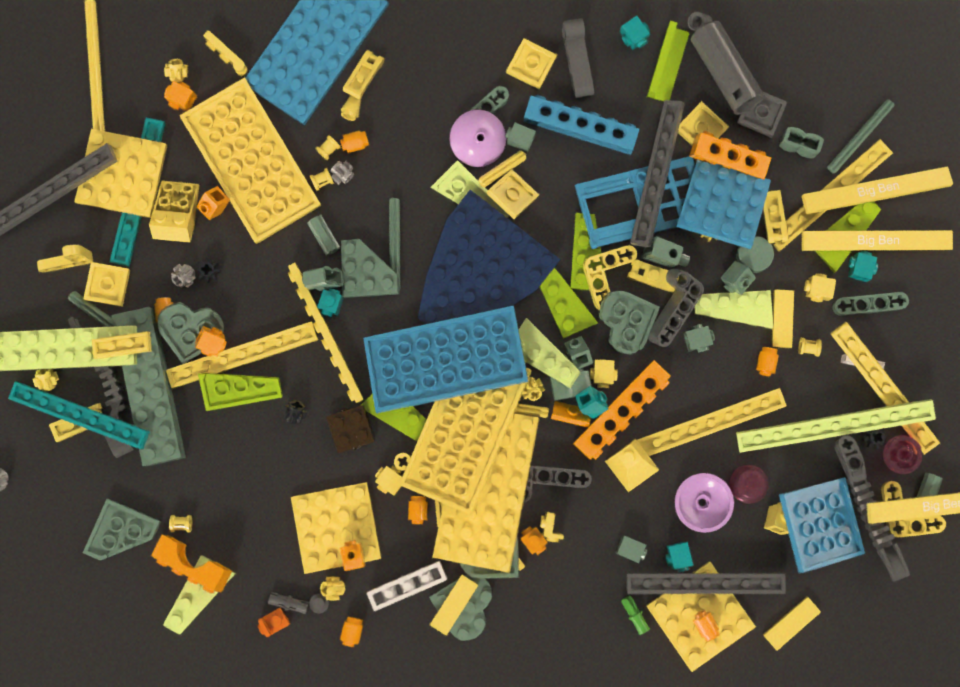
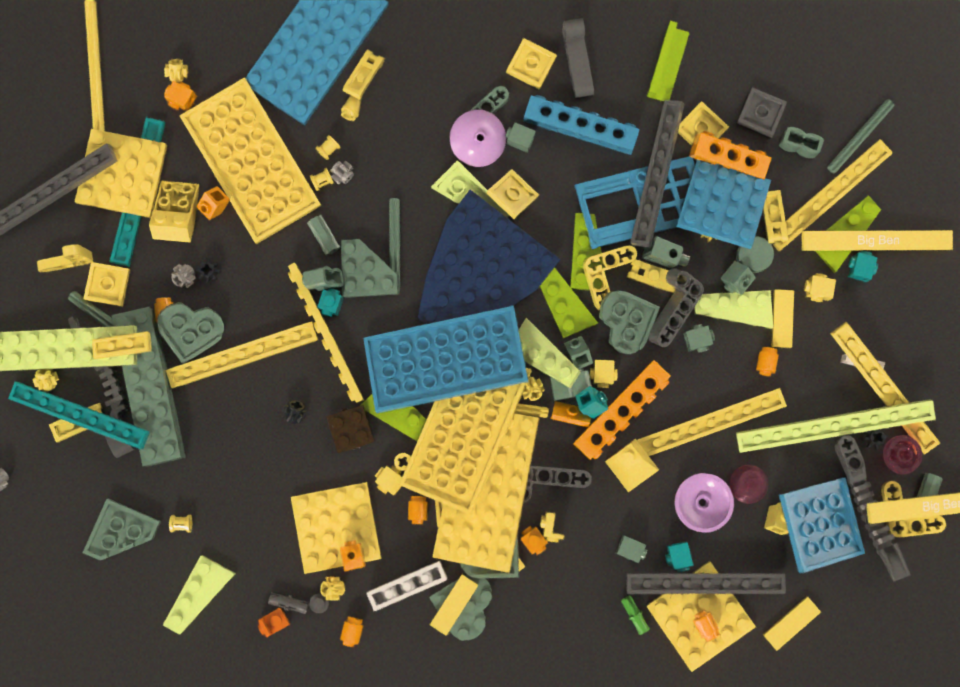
light orange arch [151,535,232,594] -> none
light orange brick [195,326,227,356] -> none
lime wing [198,373,283,411] -> none
light yellow plate [203,30,248,76] -> none
light orange brick [340,130,369,153] -> none
light yellow axle [478,151,526,187] -> none
teal brick [620,16,650,50] -> none
dark grey piece [688,12,765,115] -> none
light yellow bush [798,337,822,357] -> none
light yellow tile [801,167,953,214] -> none
sand green beam [832,292,909,316] -> none

